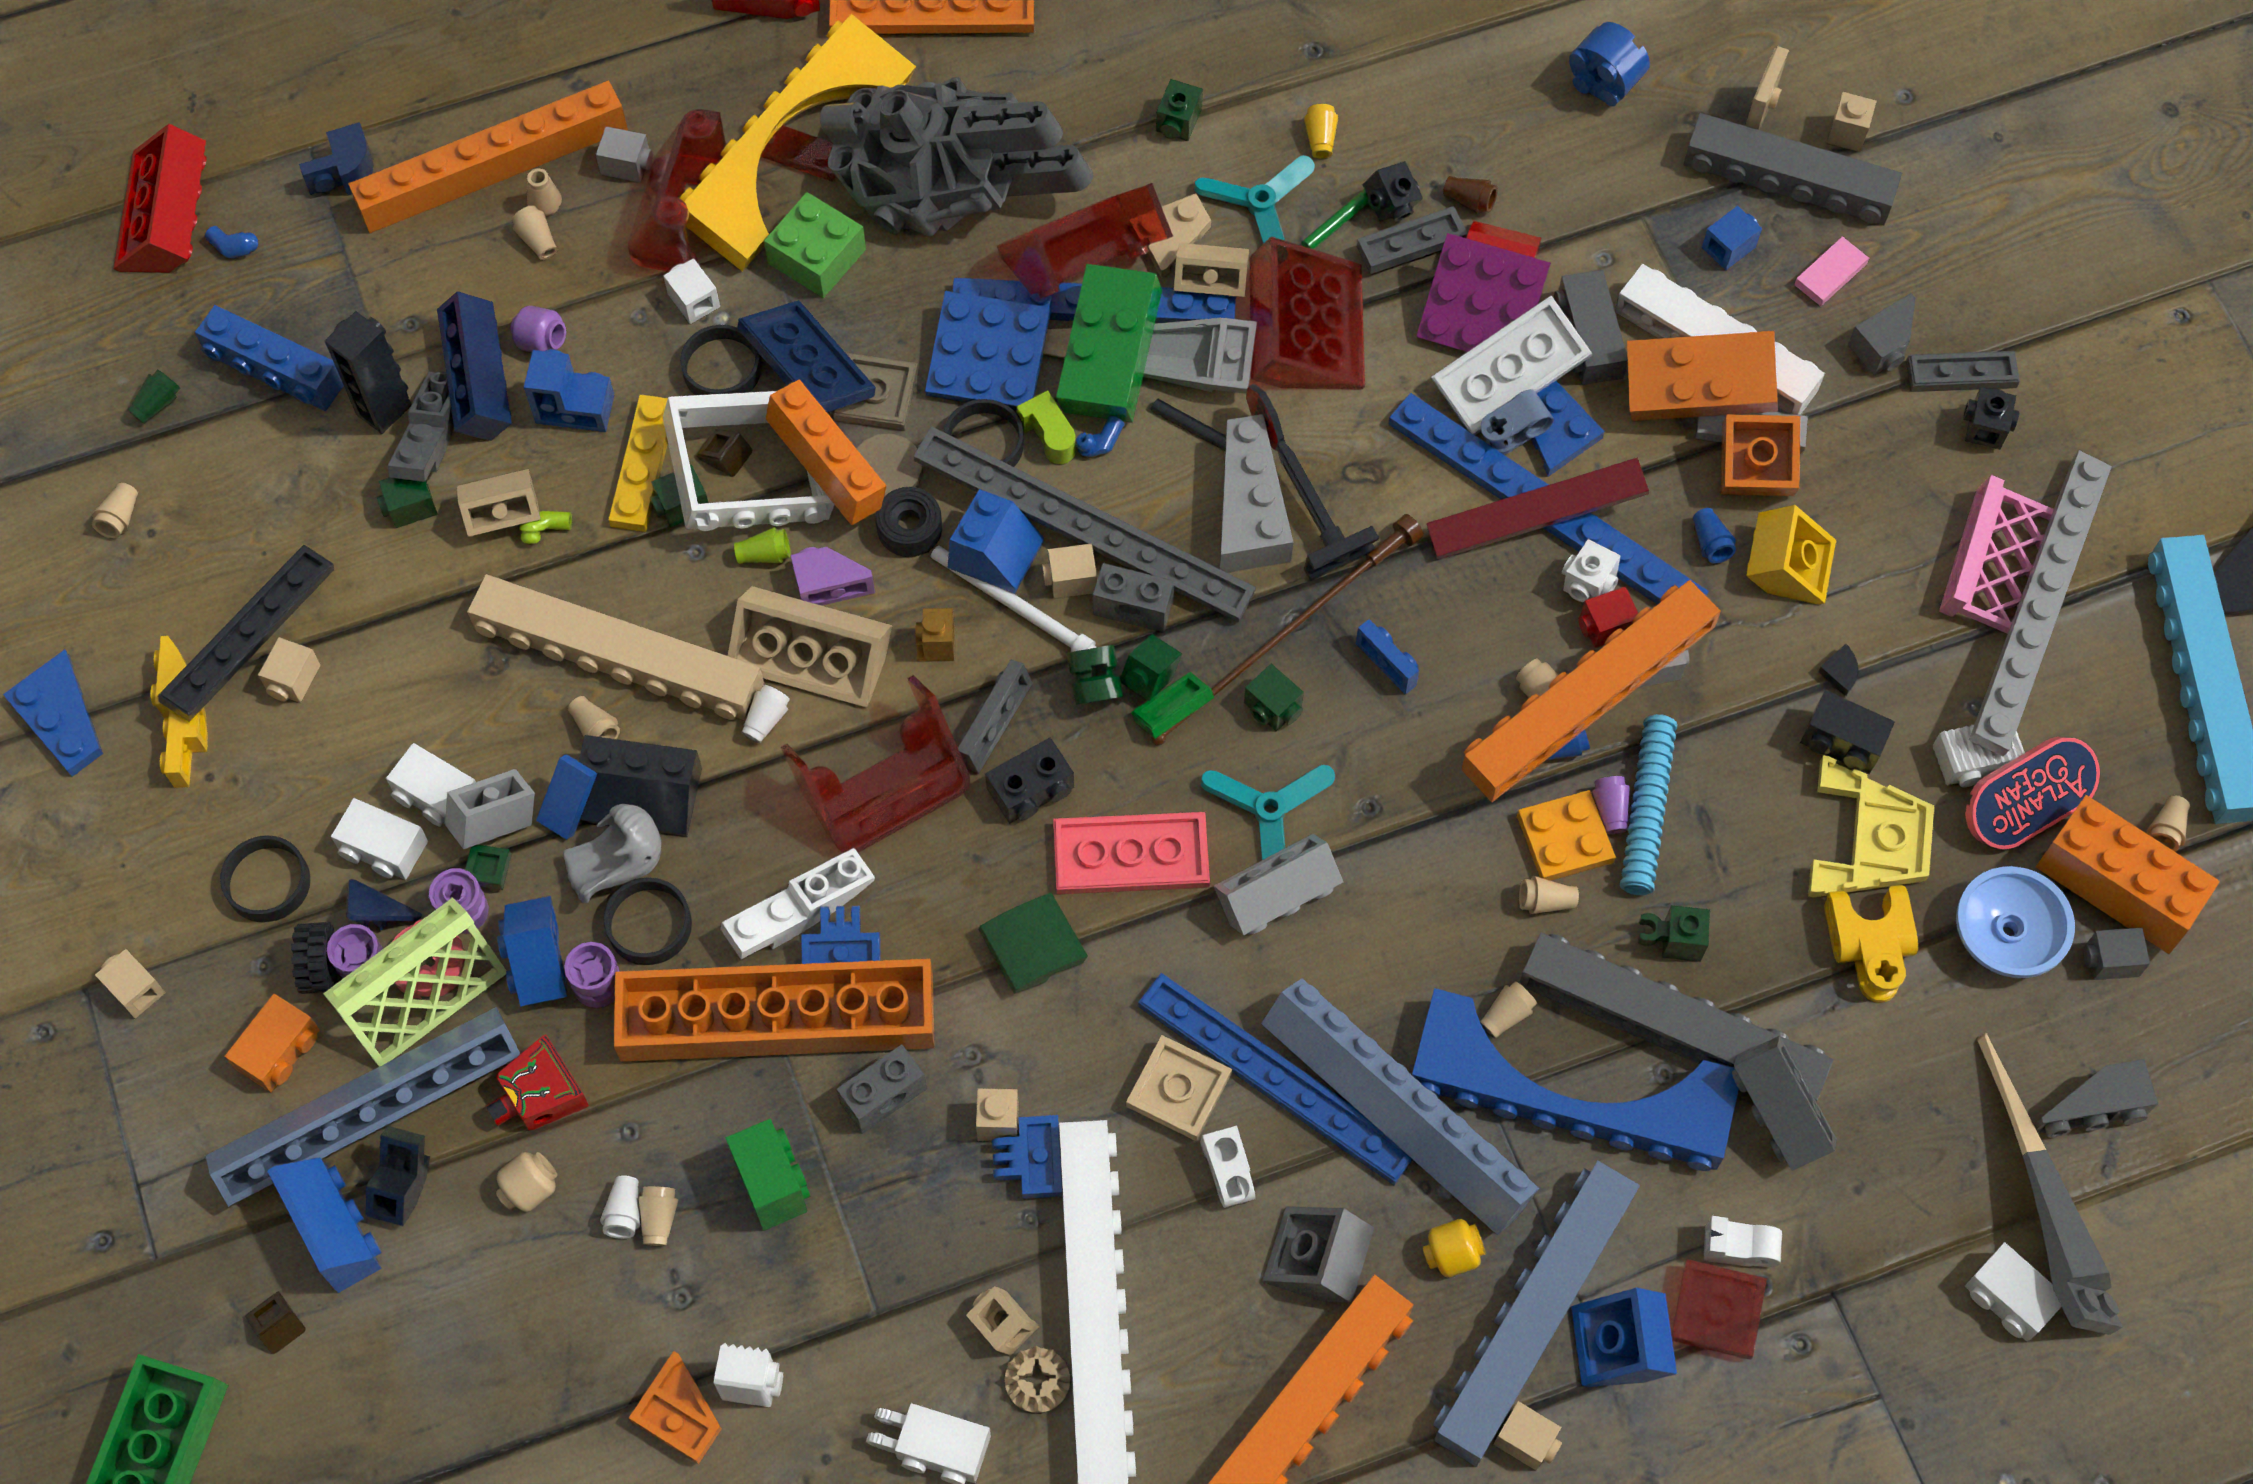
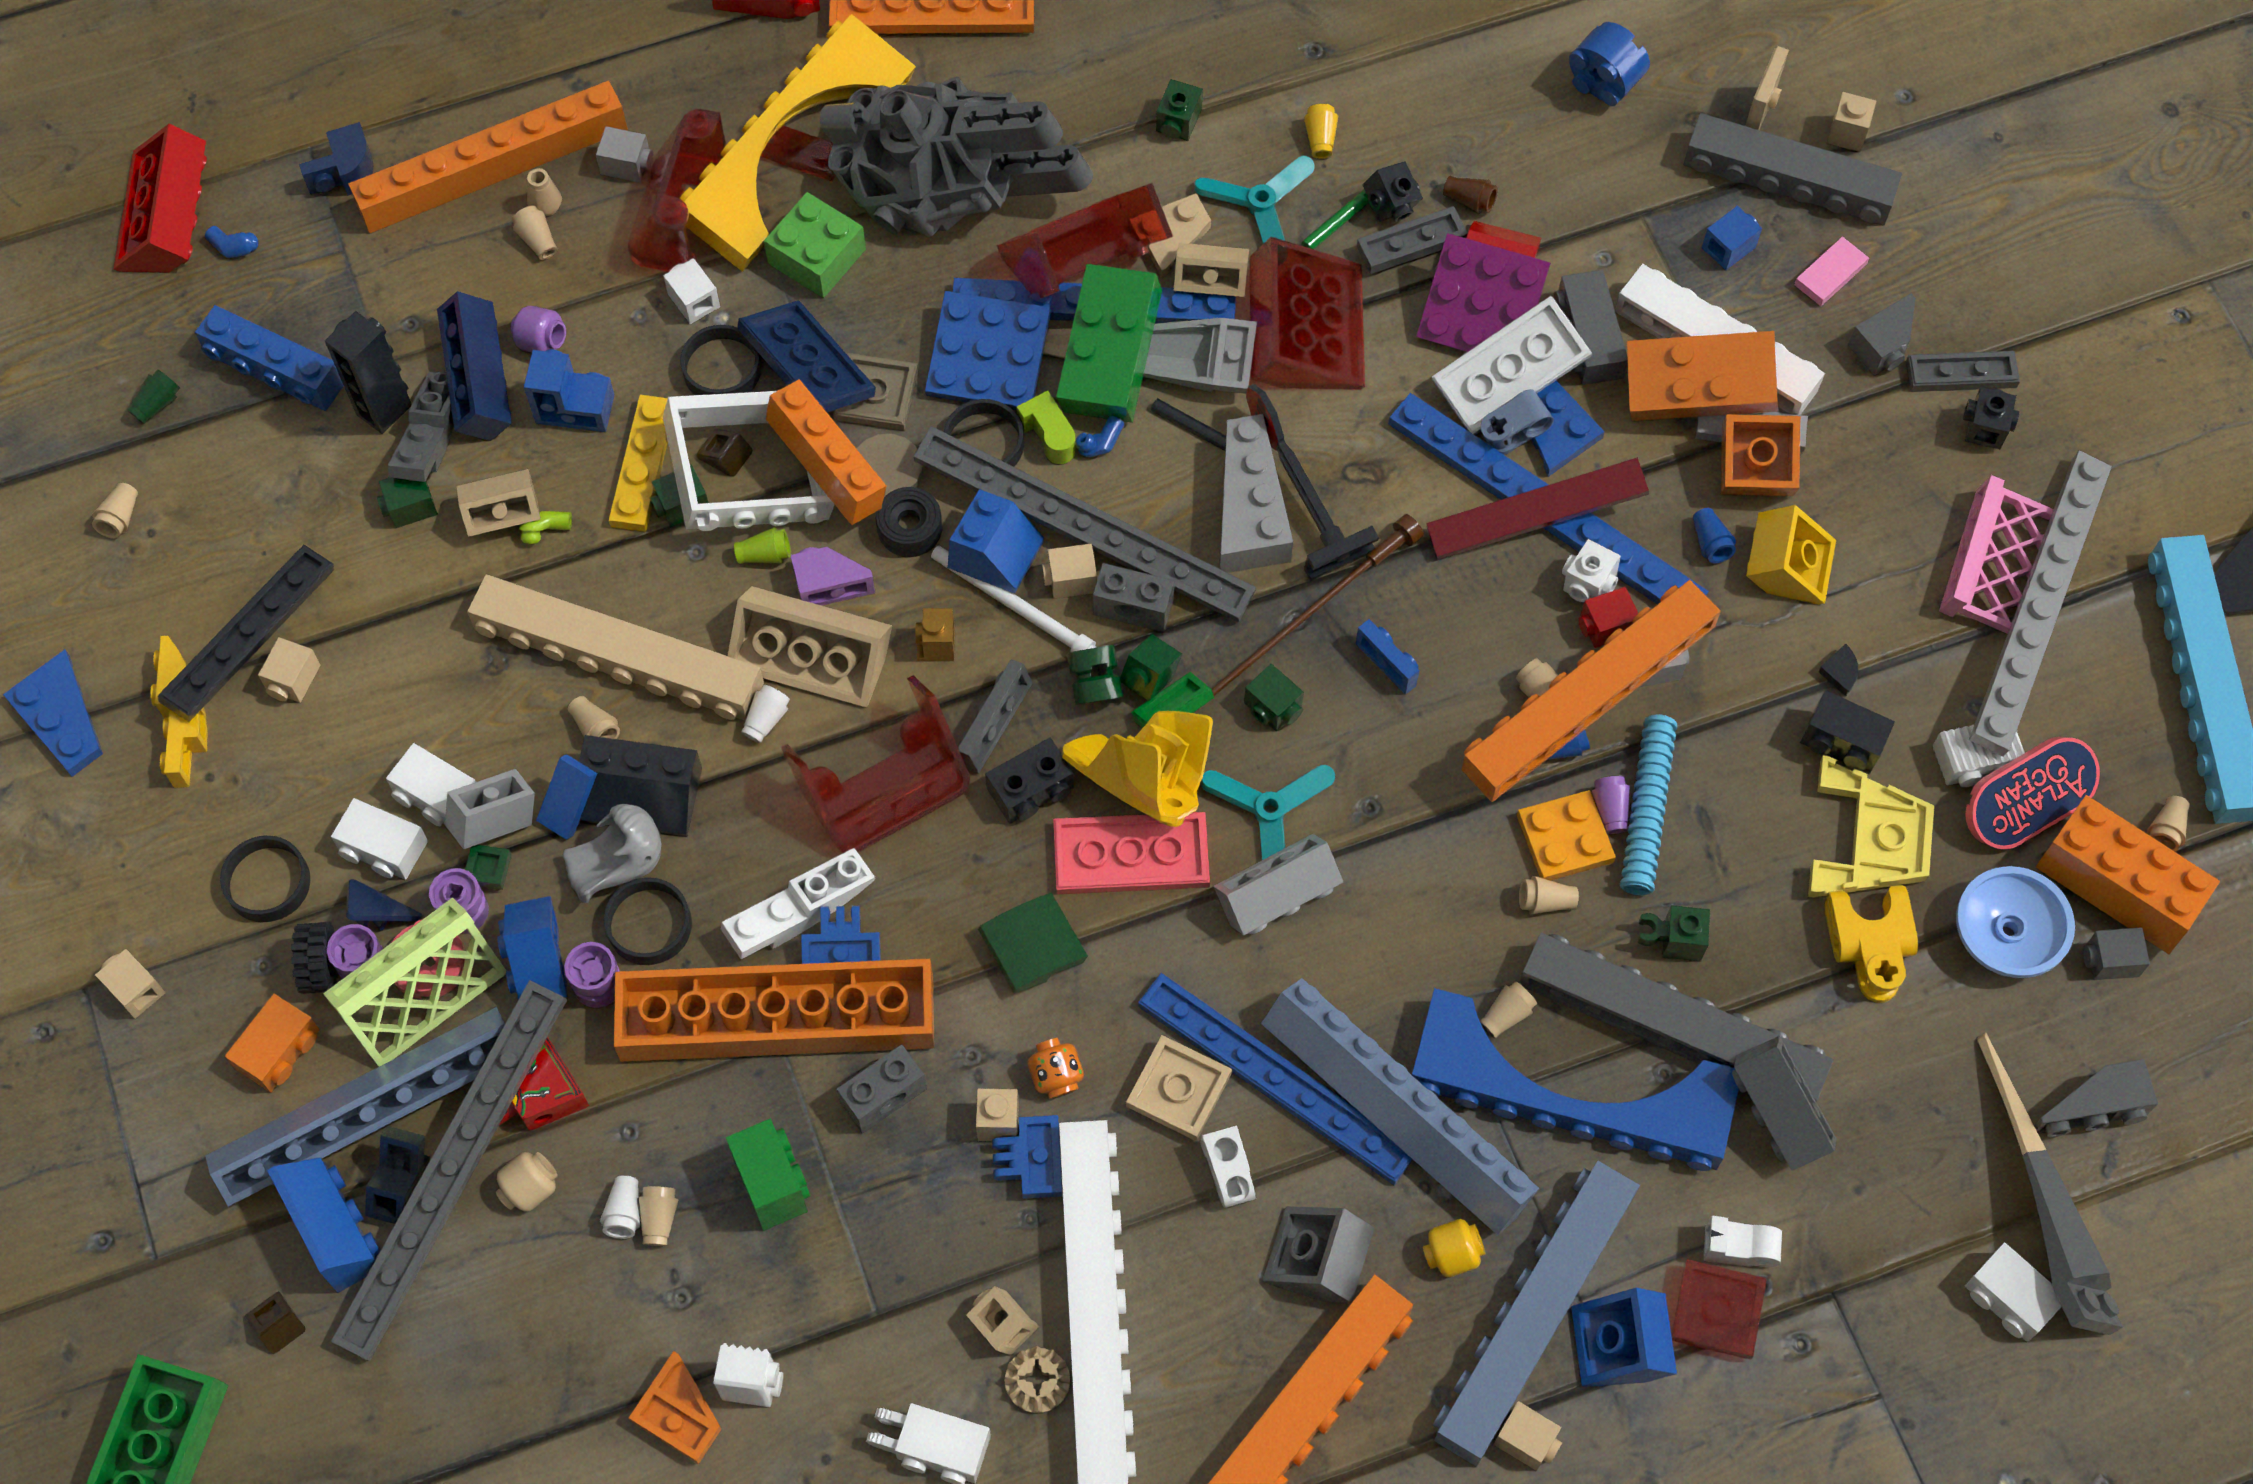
none -> dark grey plate [331,980,567,1361]
none -> orange head [1027,1038,1084,1099]
none -> yellow piece [1061,711,1213,827]

